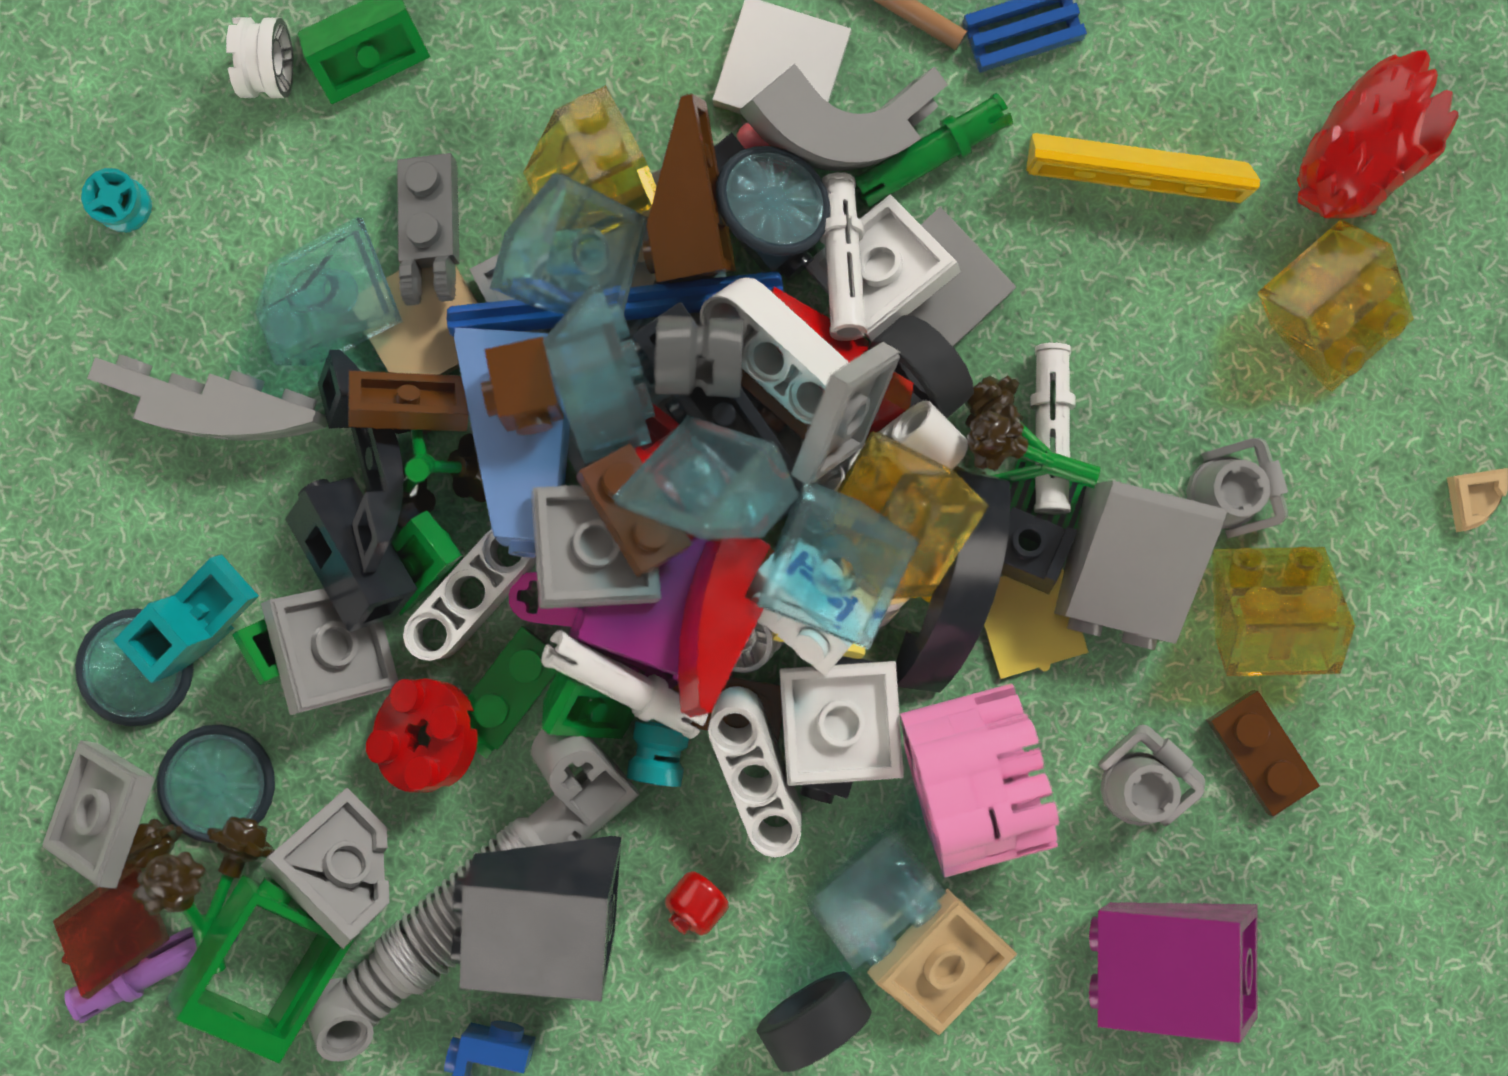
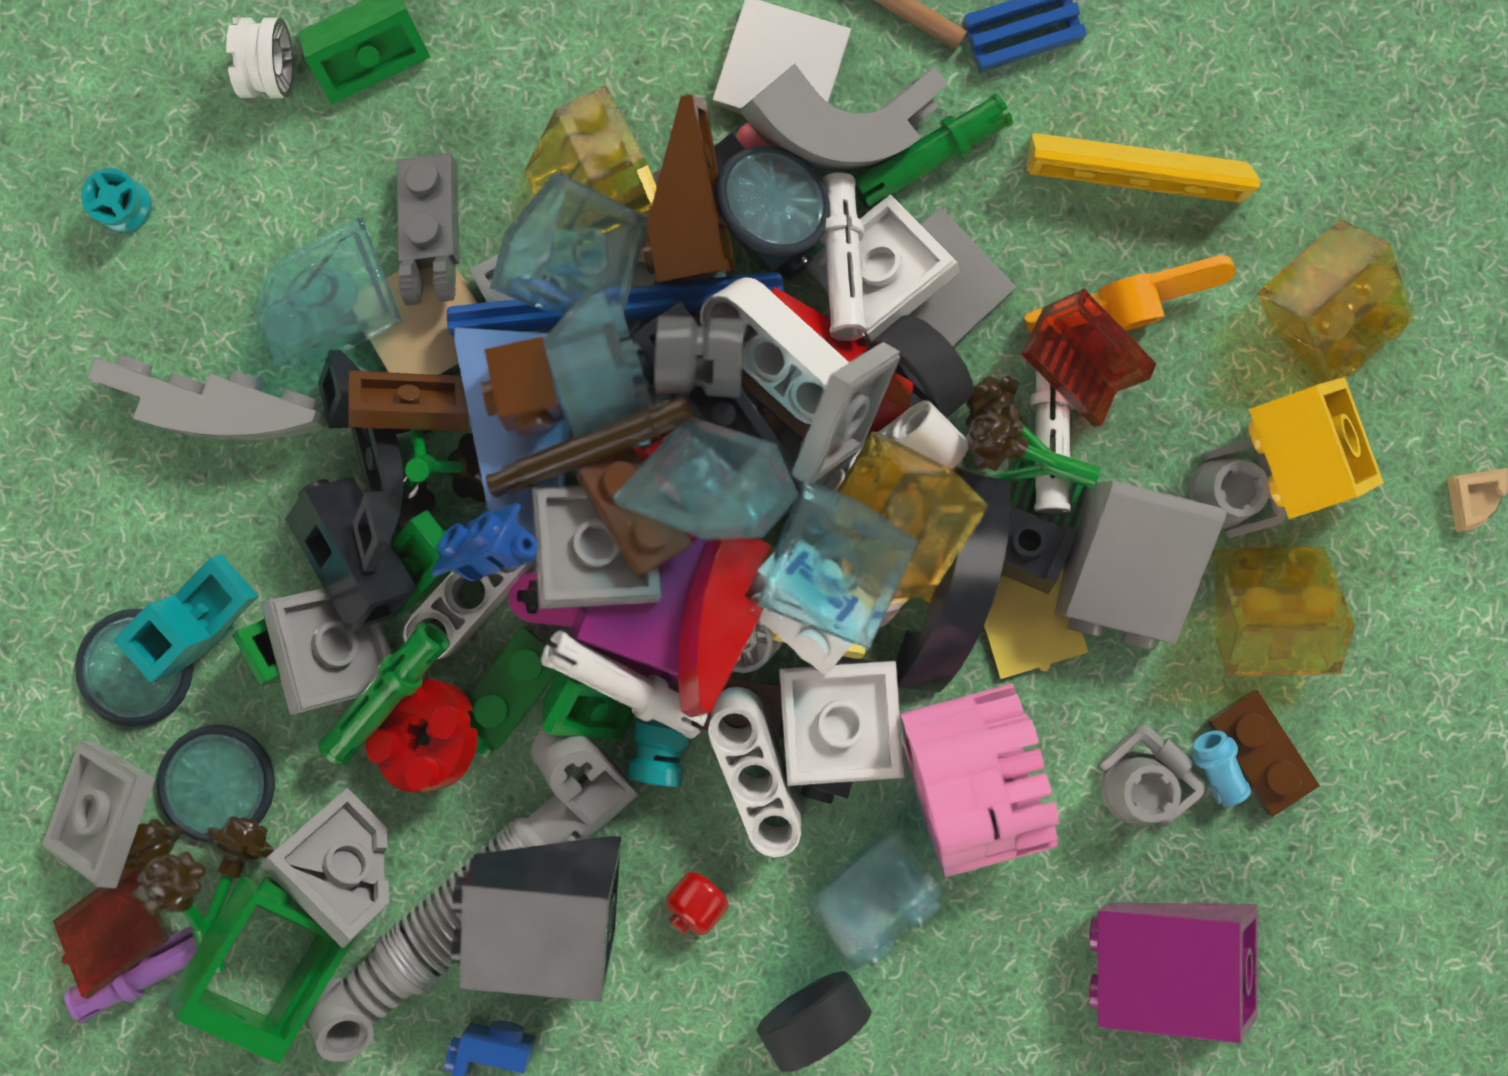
tan tile [867,888,1017,1035] -> none
red head [1297,50,1459,219] -> none
none -> green pin [318,622,450,765]
none -> blue hinge [430,503,538,581]
none -> dark brown piece [486,396,692,498]
none -> clear red panel [1021,289,1157,428]
none -> light orange piece [1024,255,1236,334]
none -> medium azure pin [1192,731,1251,806]
none -> yellow brick [1248,377,1384,519]

